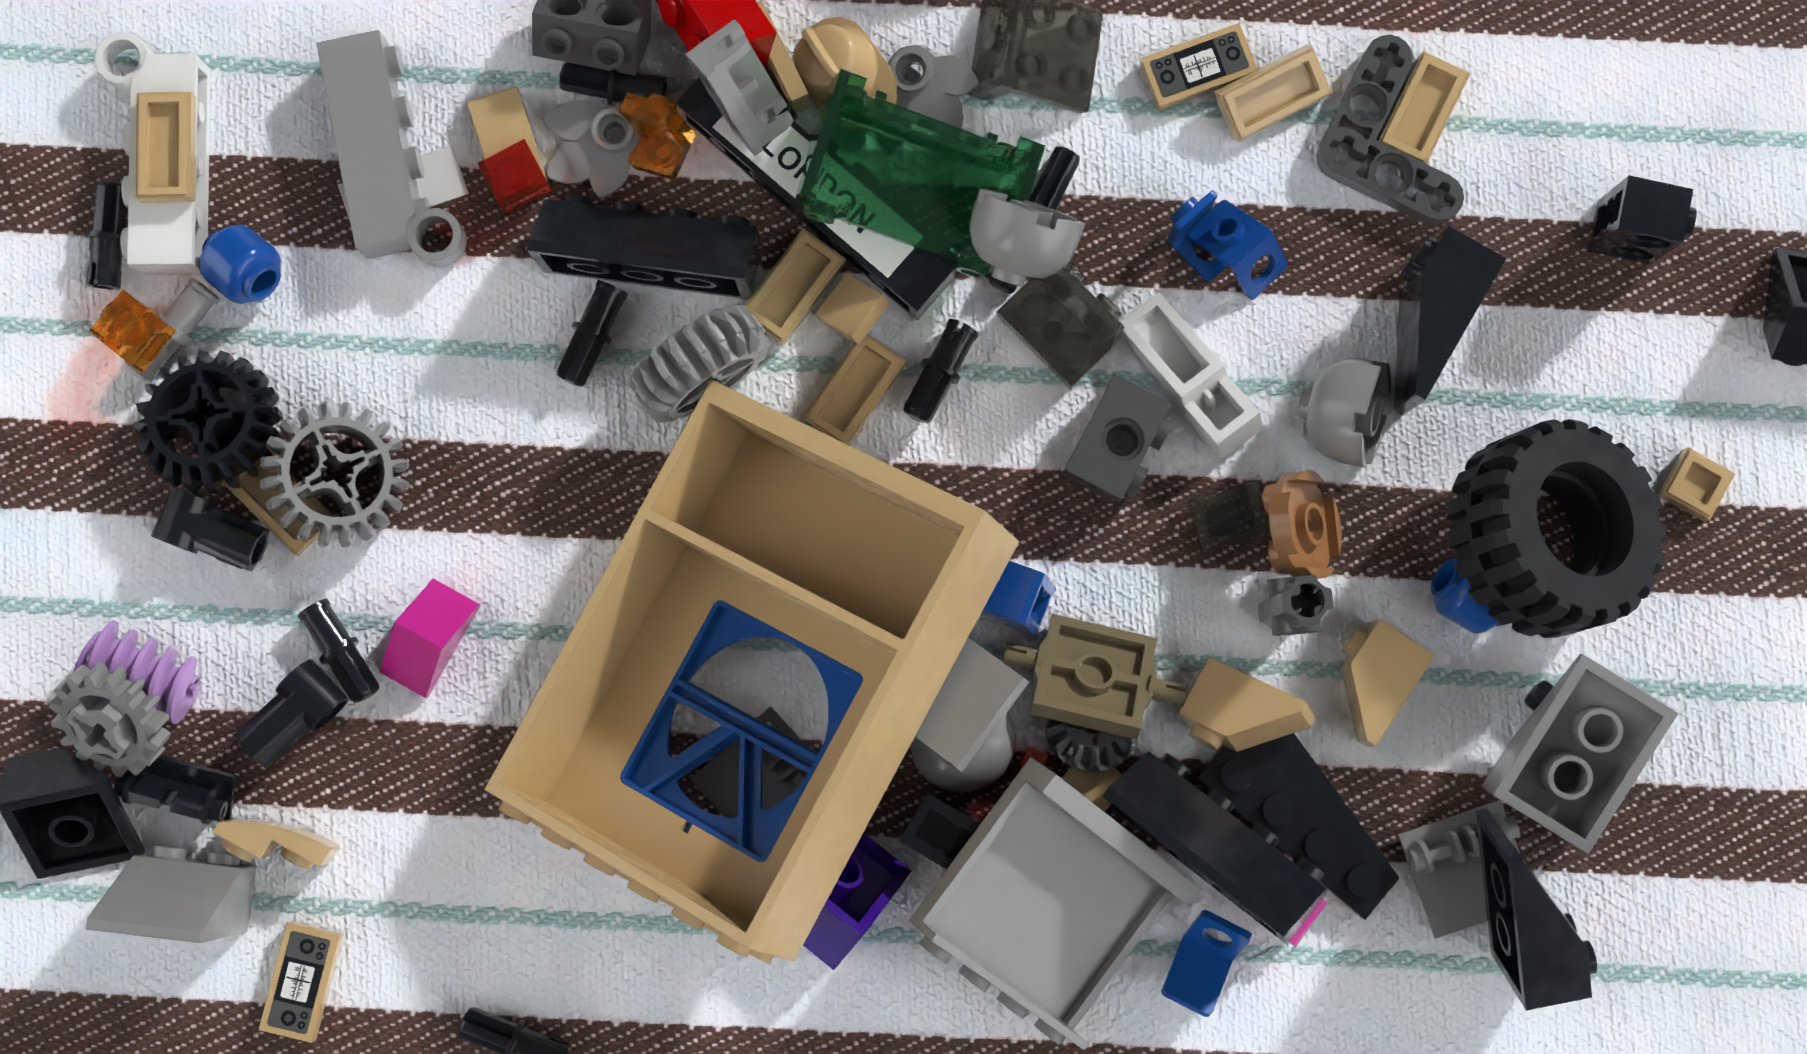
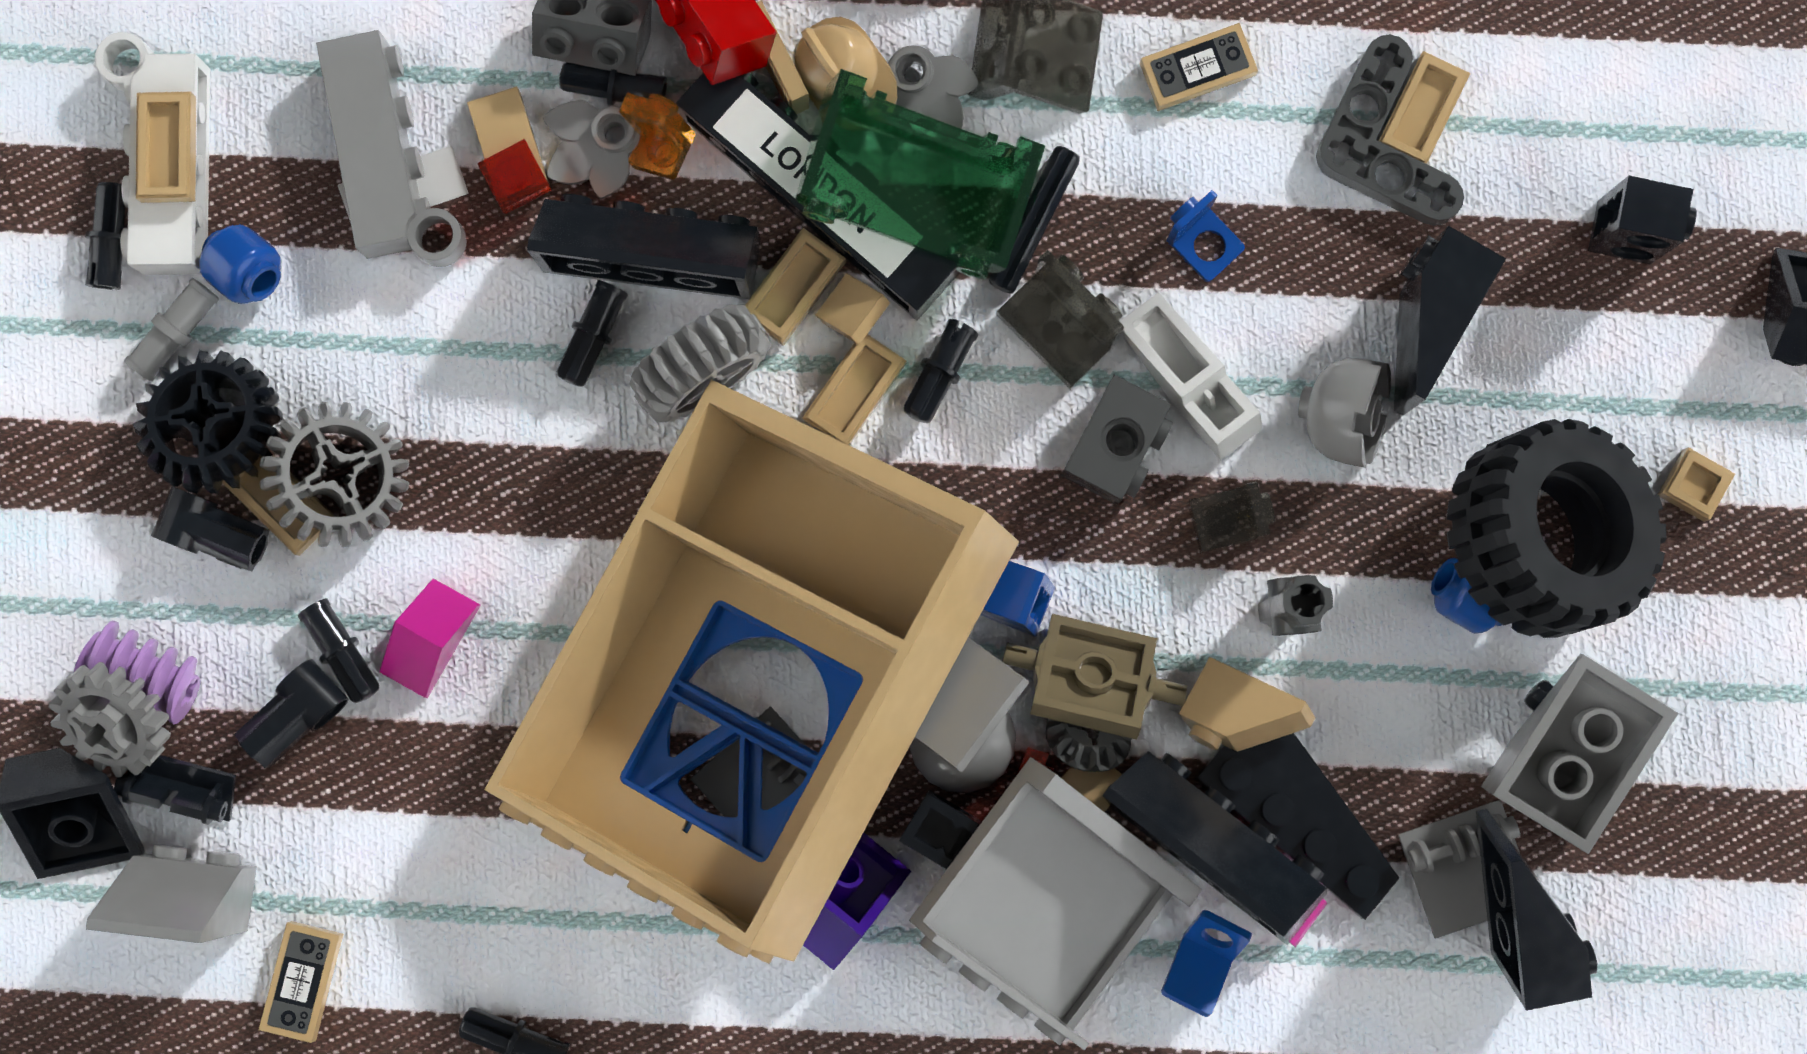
clear orange bracket [89,289,177,373] -> none
tan slope [212,819,340,870] -> none
light grey hinge [685,19,793,156] -> none
light grey cylinder [969,189,1085,286] -> none
blue bracket [1189,200,1288,300] -> none
tan tile [1214,44,1332,142] -> none
medium nougat plate [1262,470,1342,579] -> none
tan slope [1341,619,1435,747] -> none

